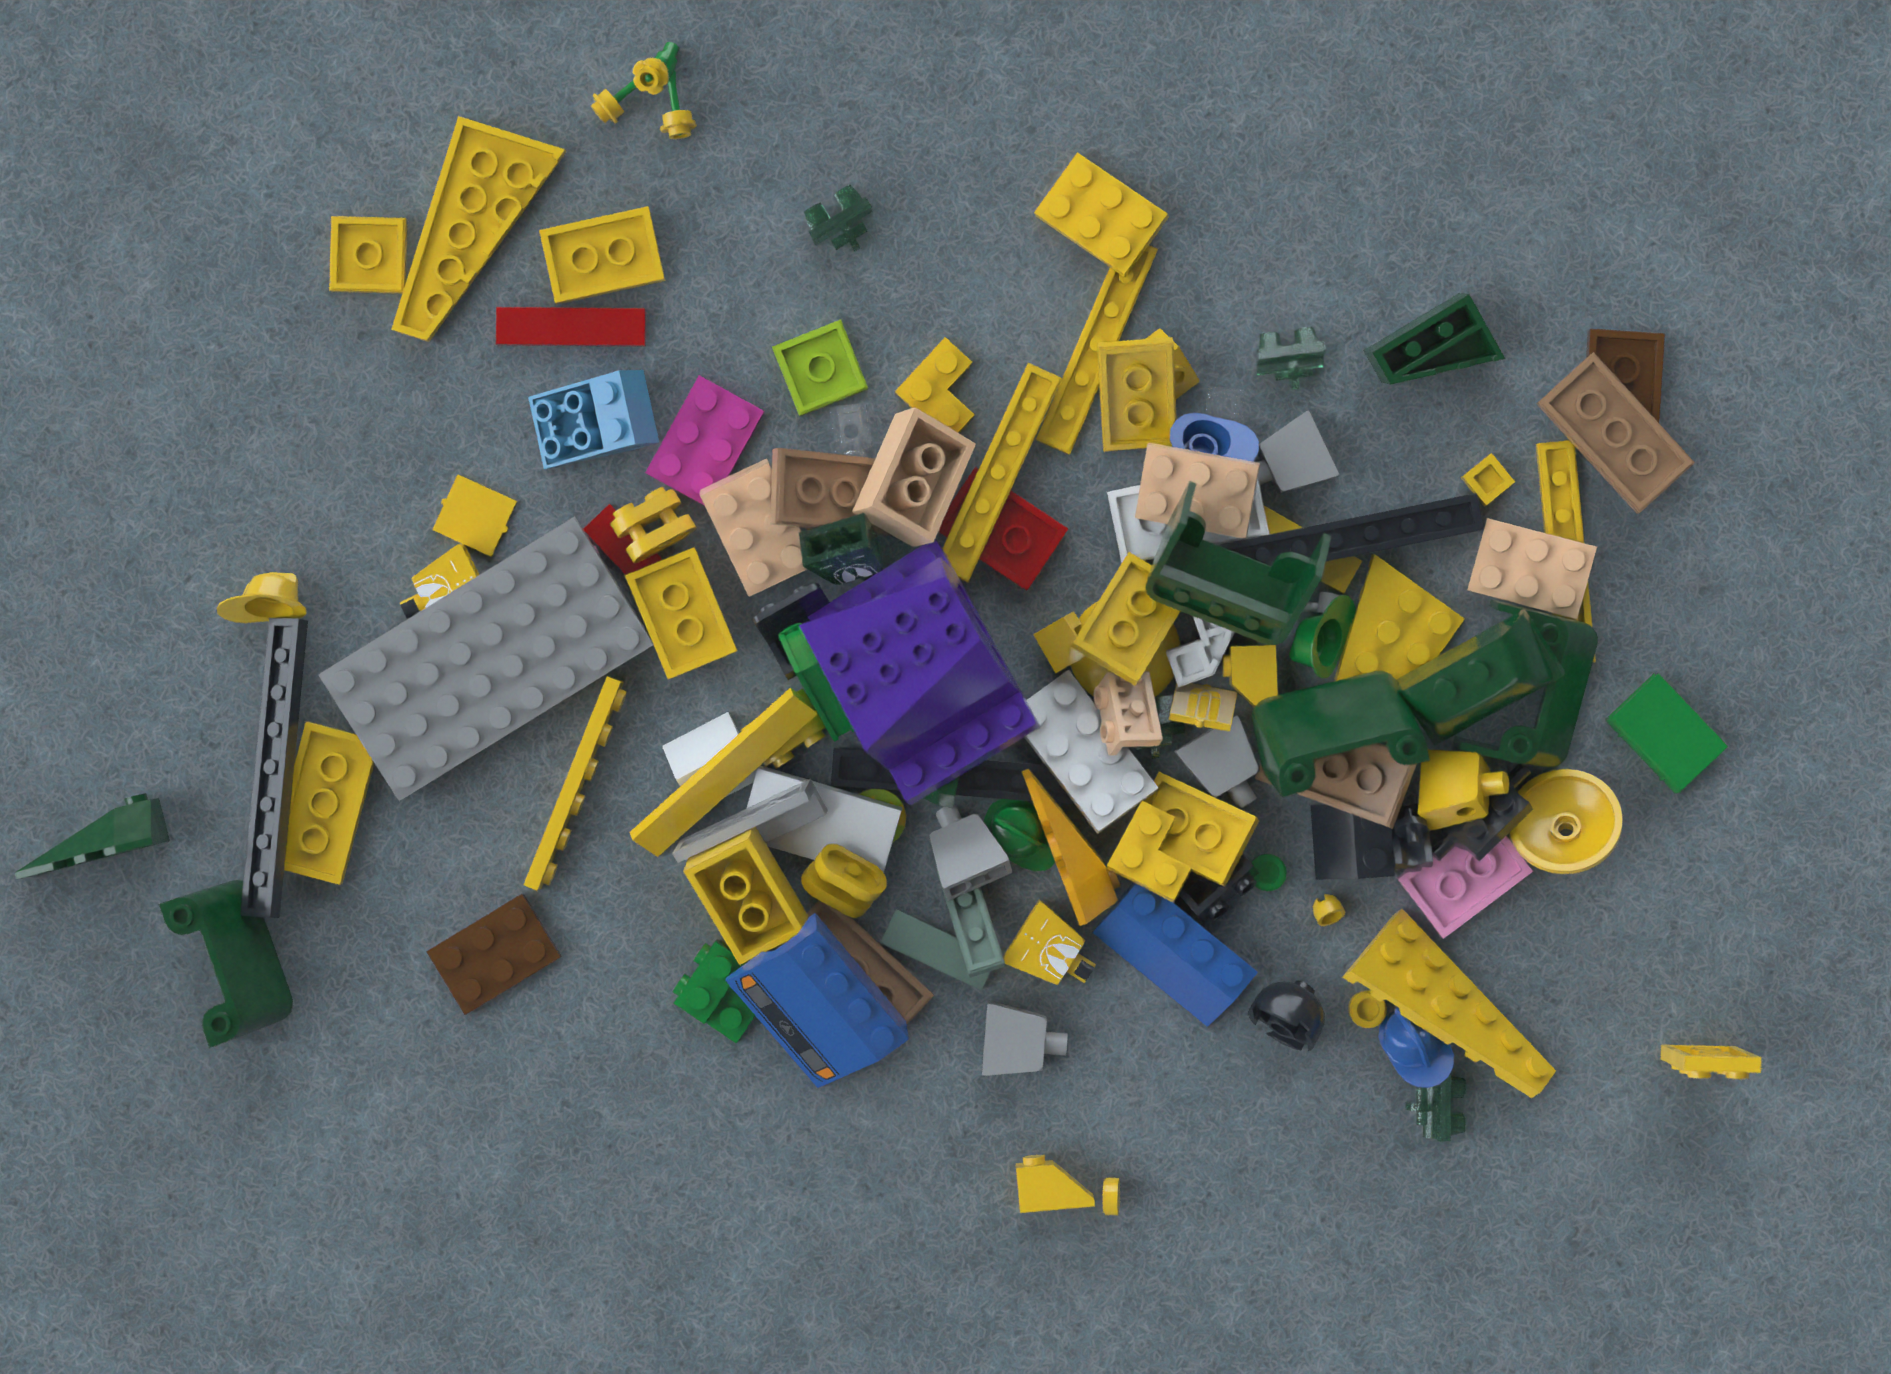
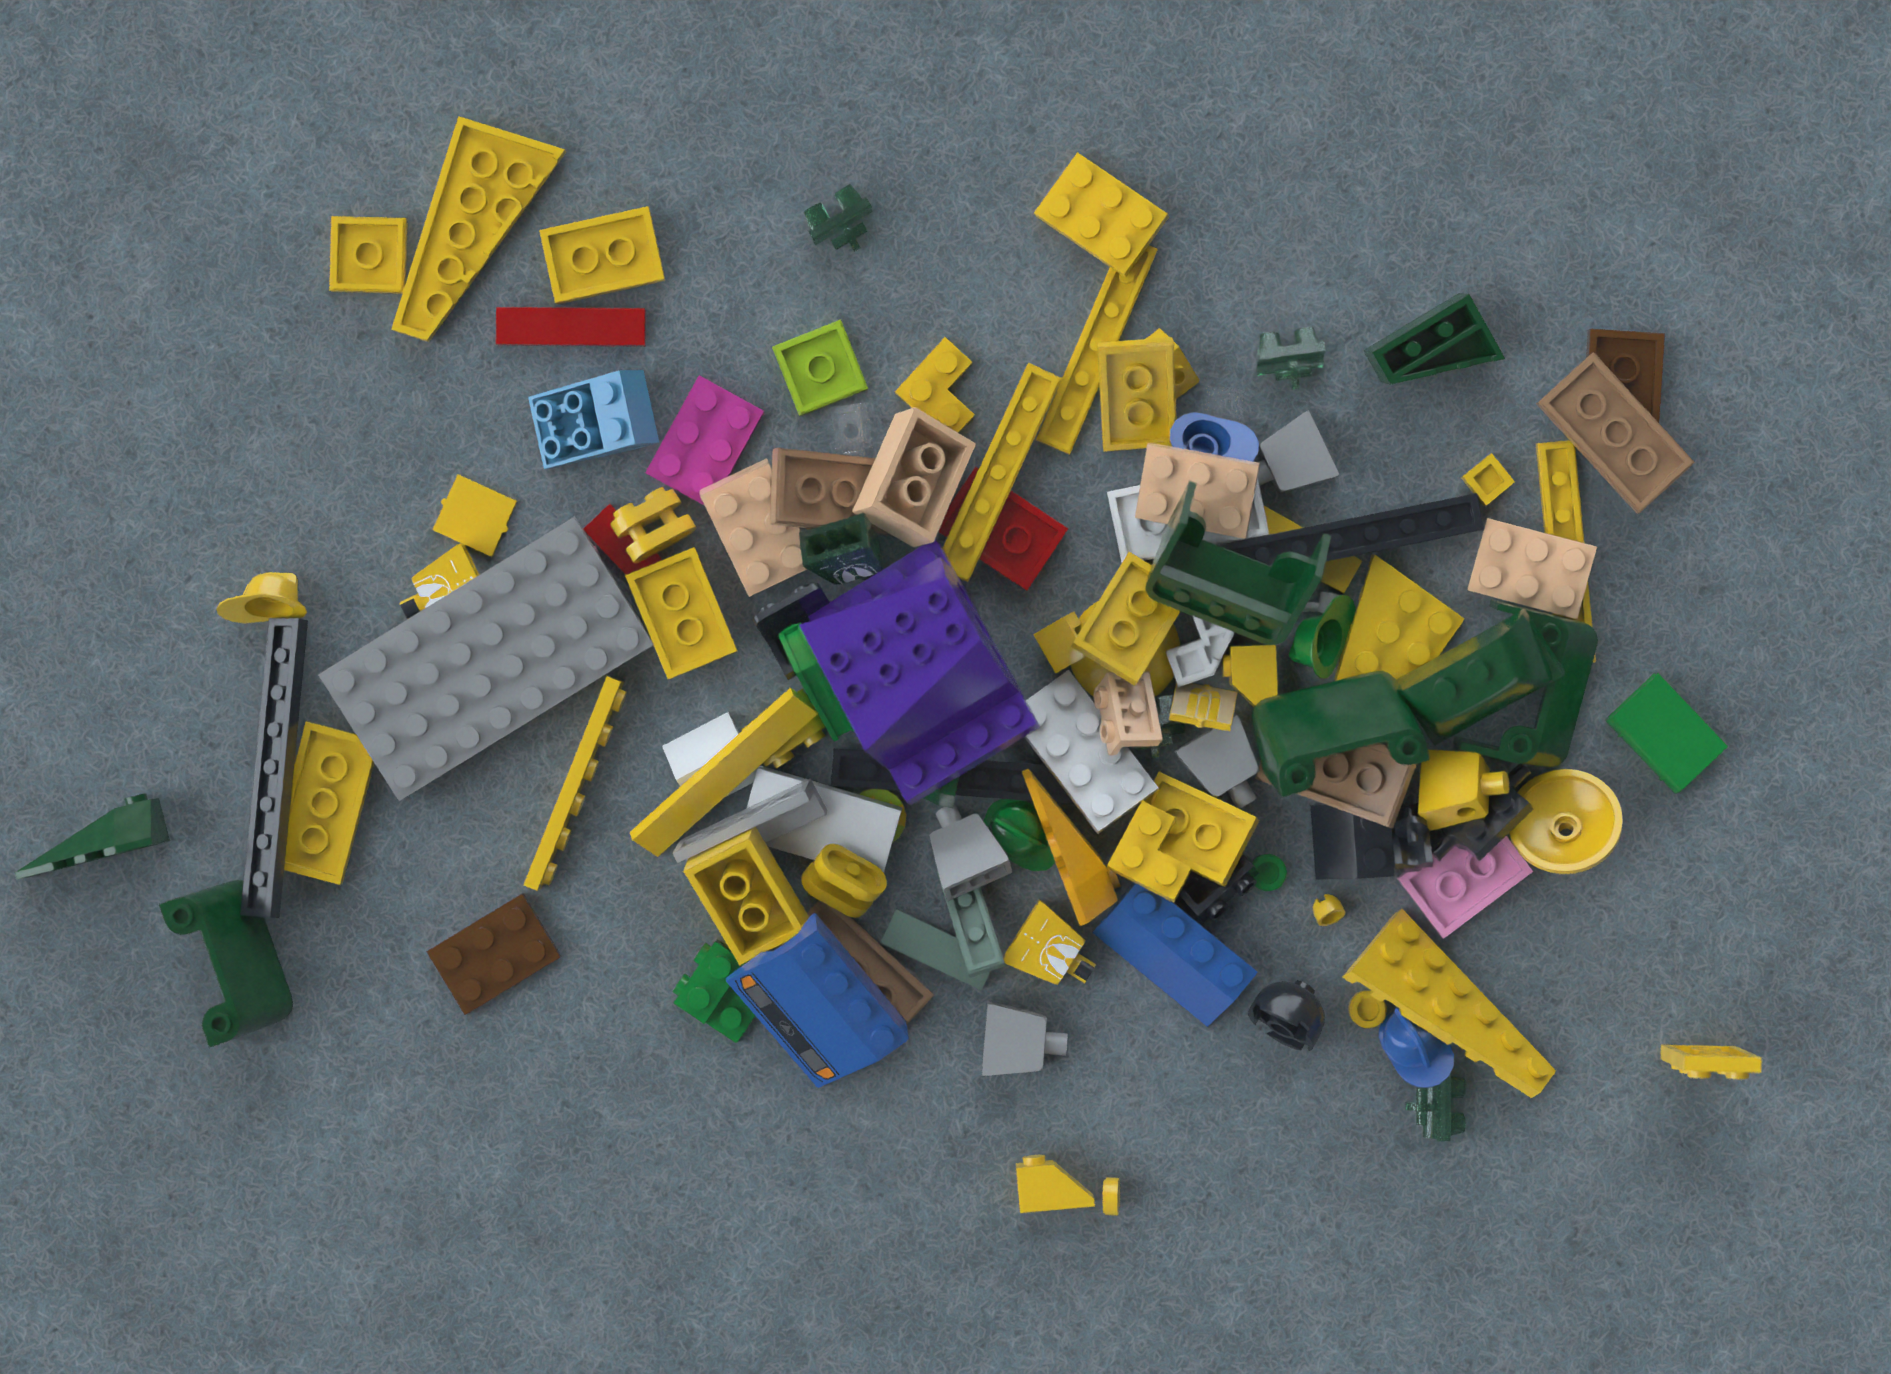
yellow plant [591,42,697,139] -> none

